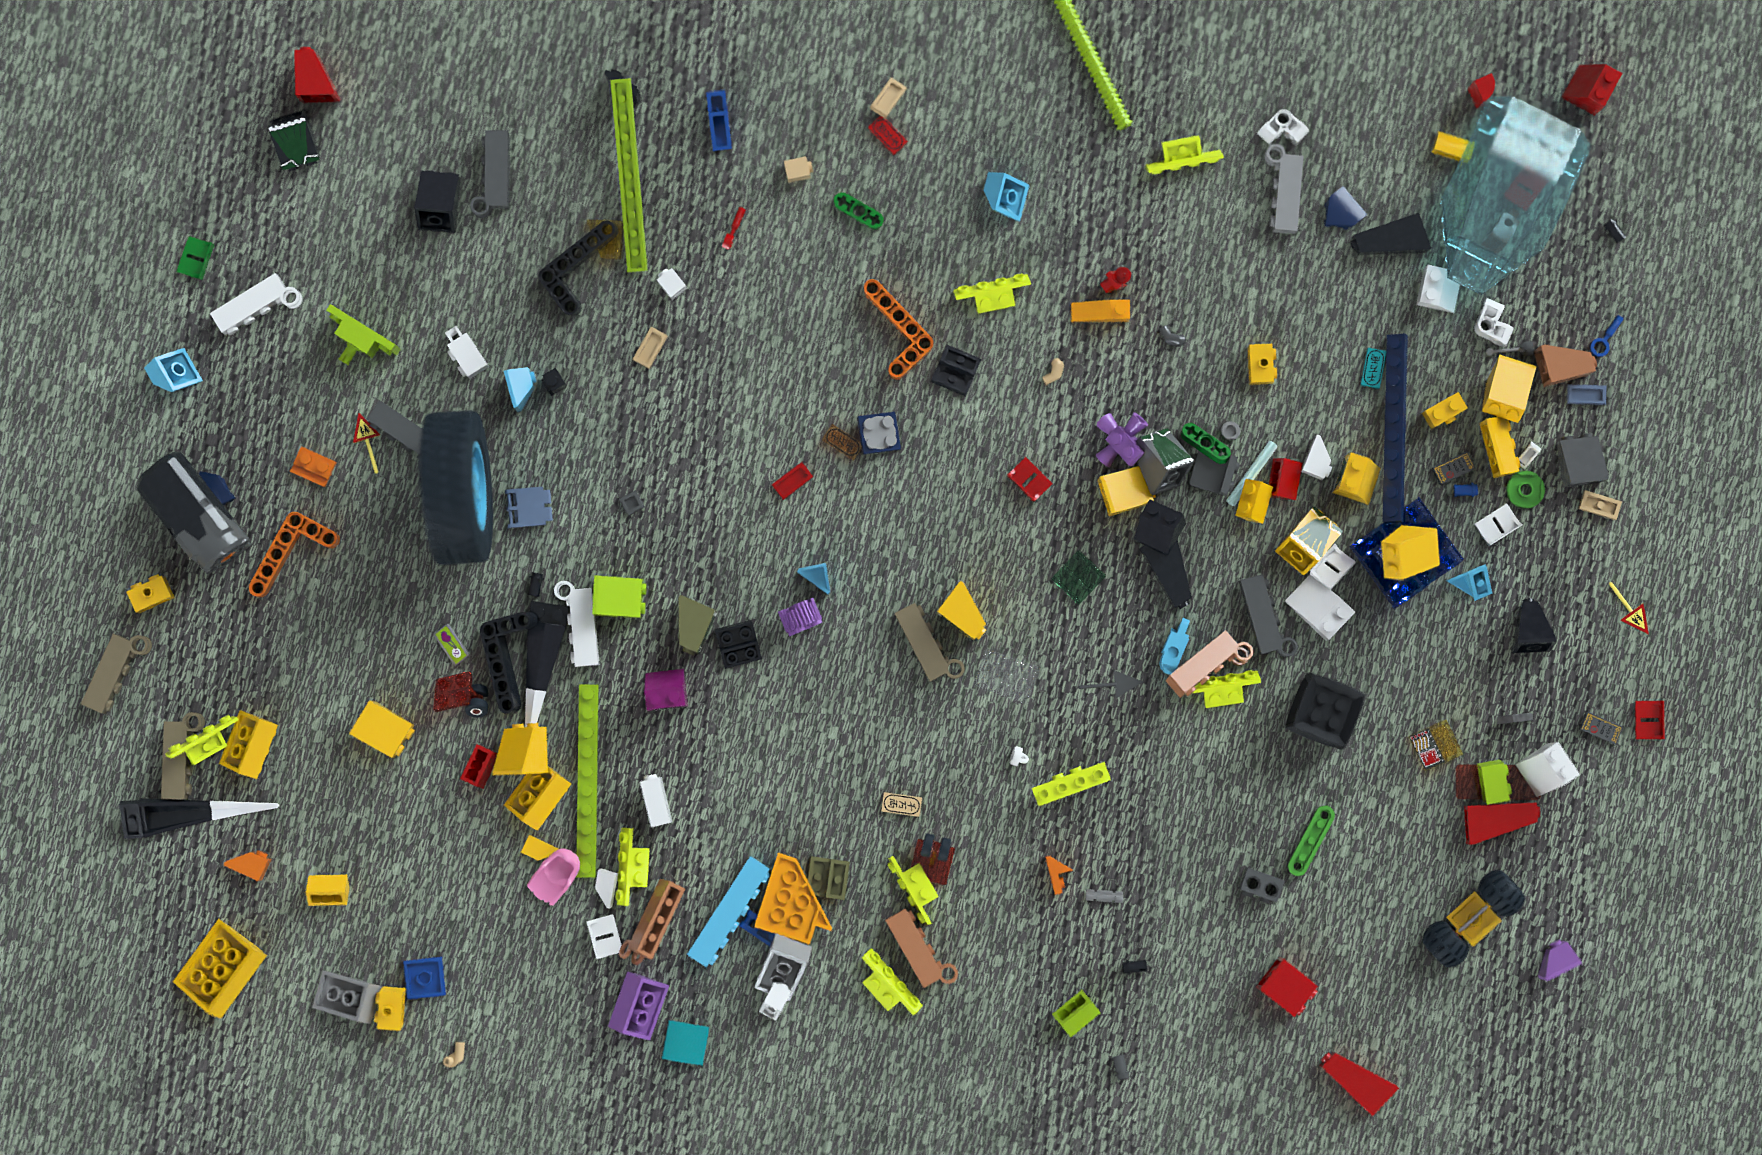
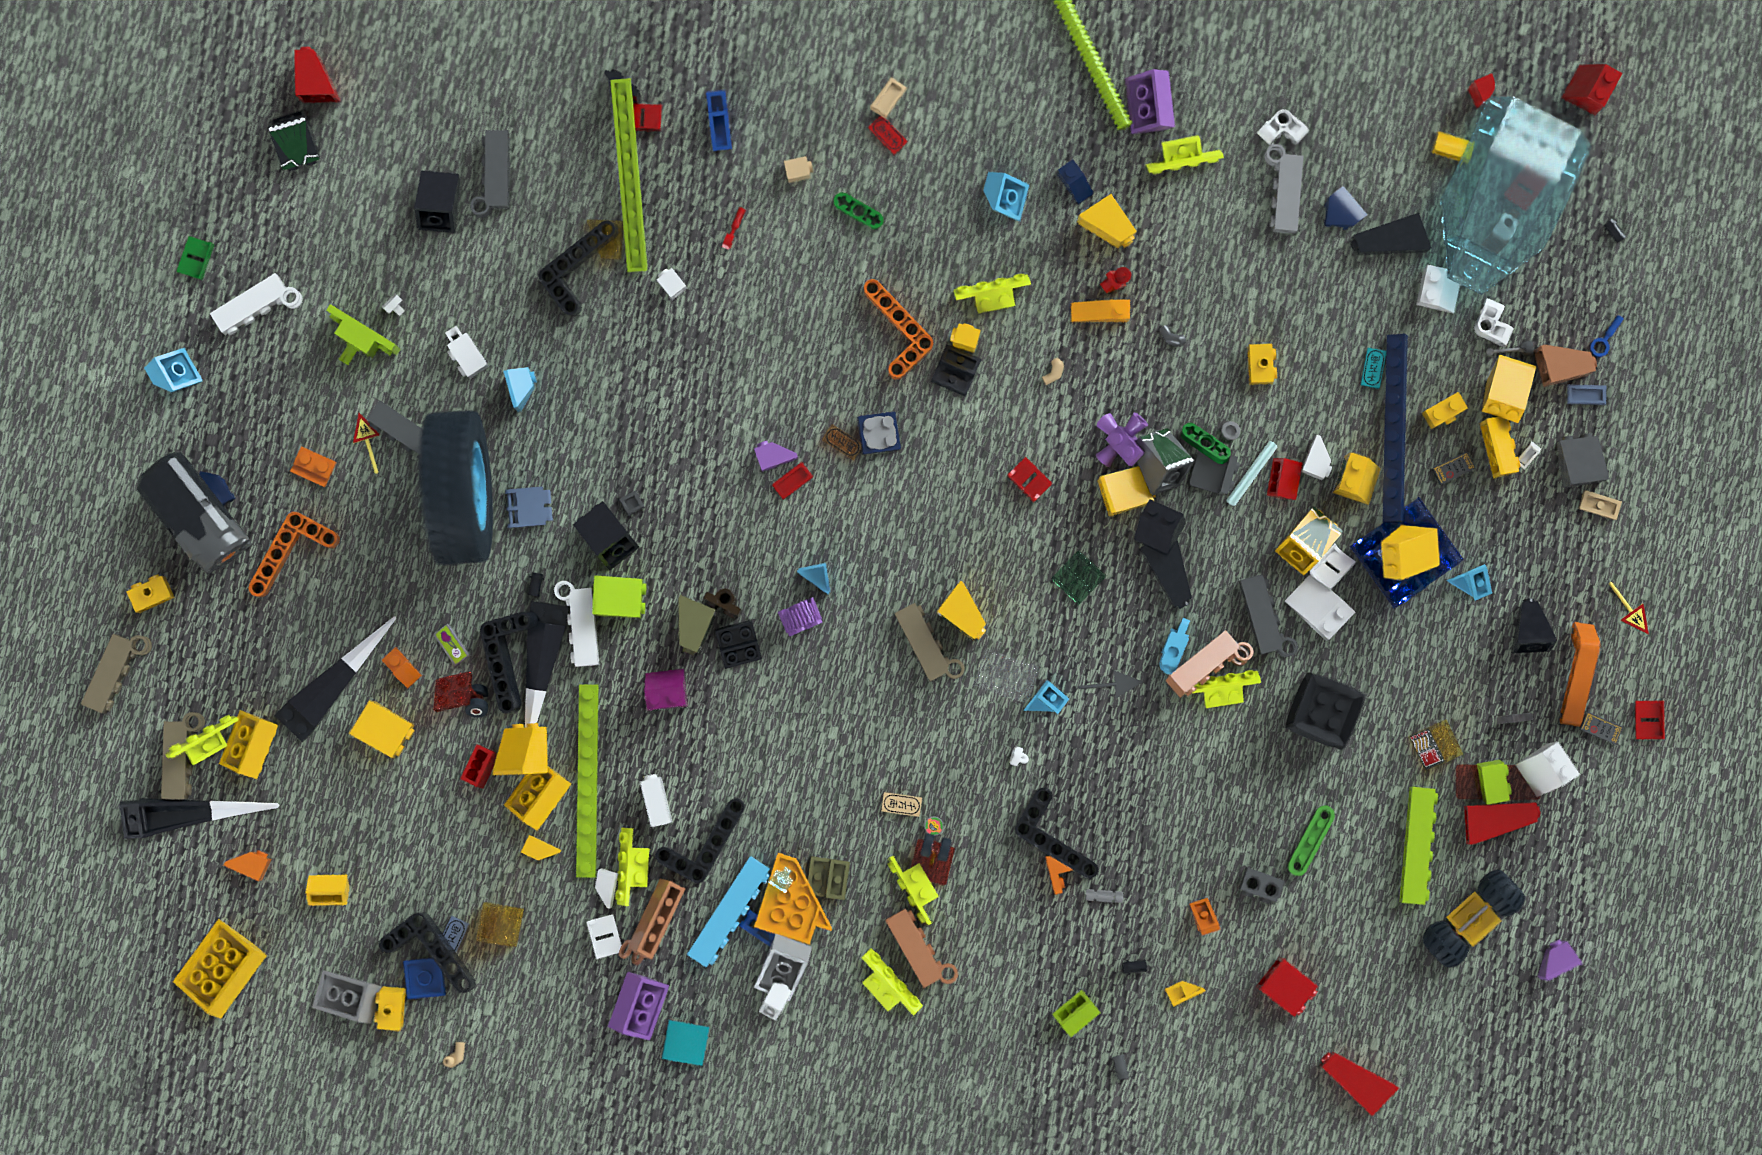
bright pink hair [527,848,580,906] -> none
black brick [541,368,567,396] -> none
tan tile [632,327,668,369] -> none
neon yellow bracket [1032,762,1111,806] -> none
yellow brick [1235,479,1273,524] -> none
blue pin [1454,482,1478,498] -> none
white piece [1474,504,1523,546] -> none
bright green tile [1506,471,1545,509] -> none
none -> black plate [274,616,396,743]
none -> black beam [379,912,476,993]
none -> white tile [382,294,405,316]
none -> orange slope [382,647,422,688]
none -> sand blue tile [439,916,469,956]
none -> clear yellow slope [476,901,524,947]
none -> black slope [573,501,639,571]
none -> red piece [633,103,662,132]
none -> black beam [655,798,745,883]
none -> dark brown plate [703,589,743,619]
none -> medium lavender slope [754,441,798,472]
none -> clear light blue tile [769,866,793,893]
none -> tile [924,816,944,836]
none -> yellow brick [950,323,981,353]
none -> black beam [1014,787,1099,878]
none -> medium azure slope [1023,680,1069,714]
none -> dark blue slope [1057,159,1094,205]
none -> yellow slope [1077,194,1137,248]
none -> medium lavender slope [1125,69,1175,134]
none -> yellow tile [1165,981,1205,1007]
none -> orange slope [1190,898,1220,935]
none -> lime brick [1399,787,1438,905]
none -> orange beam [1560,622,1600,727]

